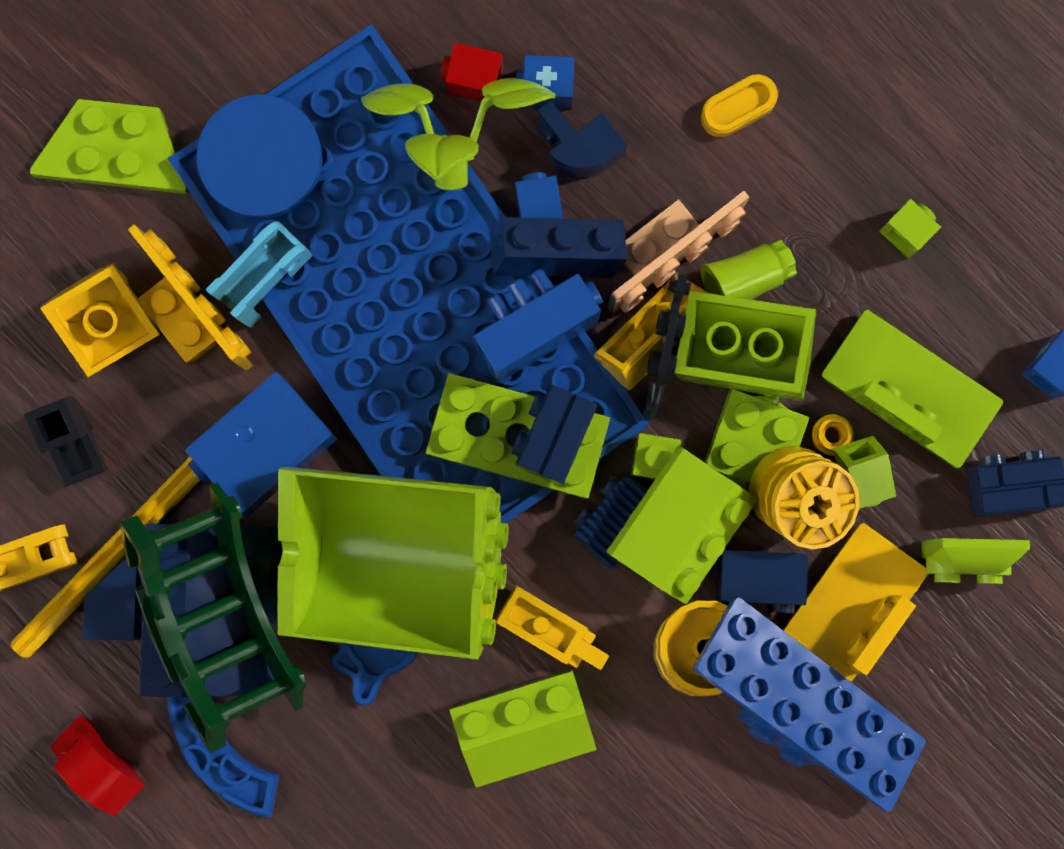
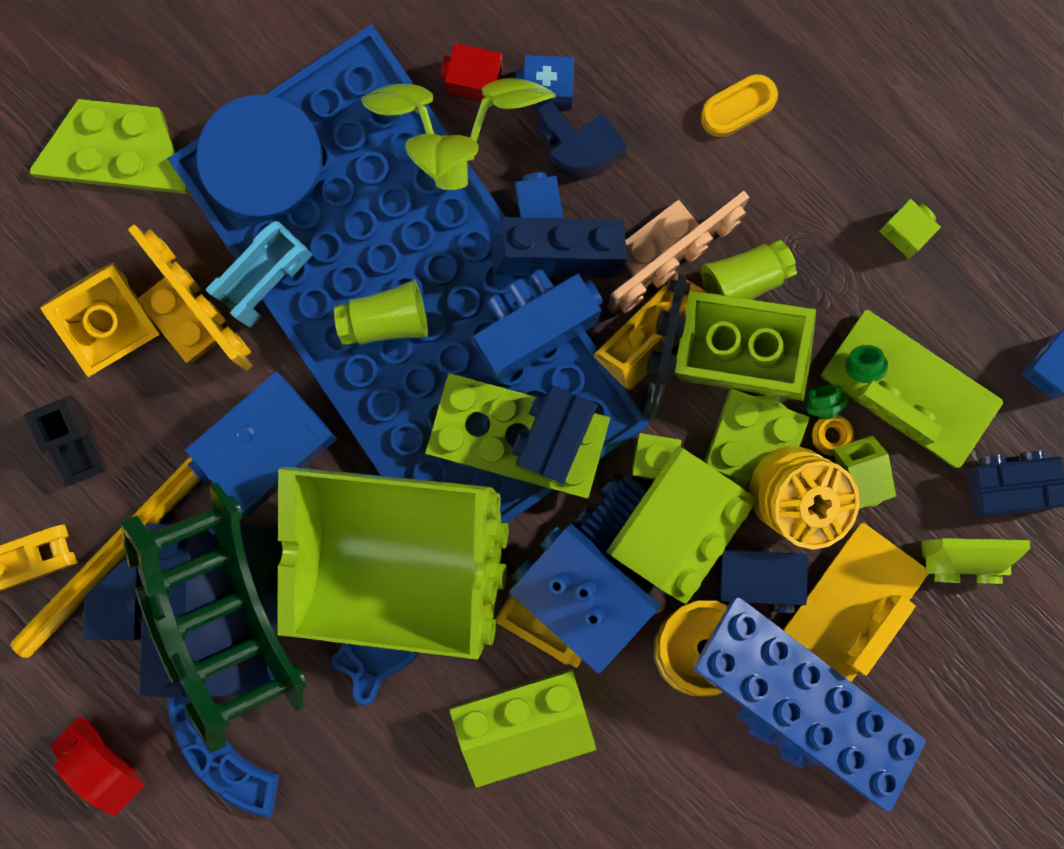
none -> lime plant [334,279,428,346]
none -> blue piece [509,524,661,674]
none -> green plate [806,384,849,420]
none -> green plate [845,345,888,383]

